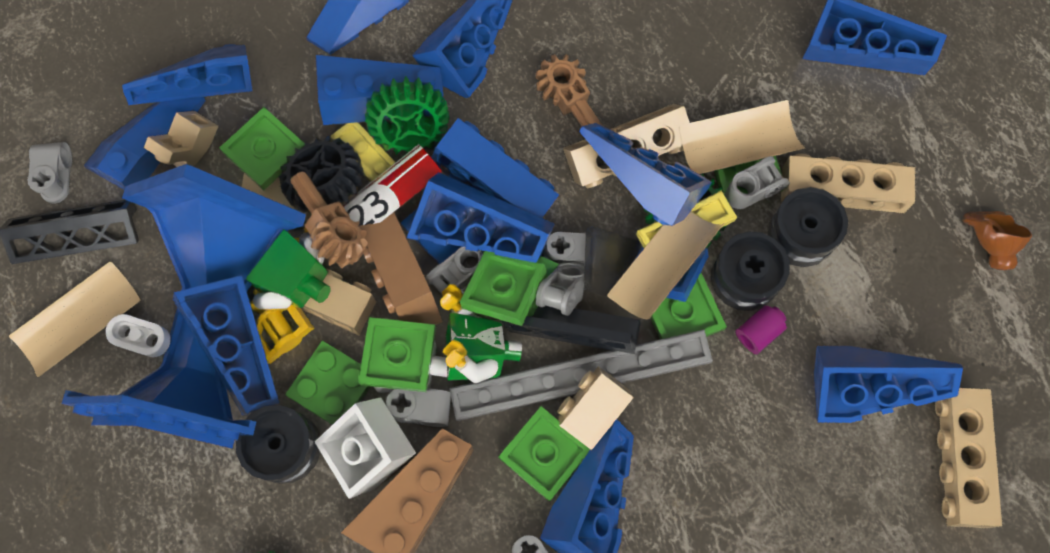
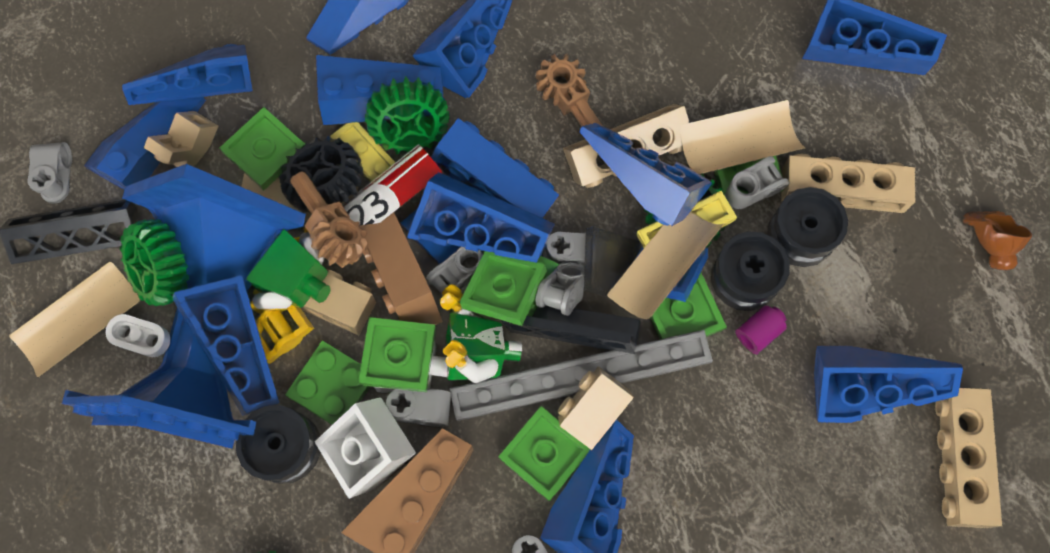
none -> green gear [120,219,189,306]

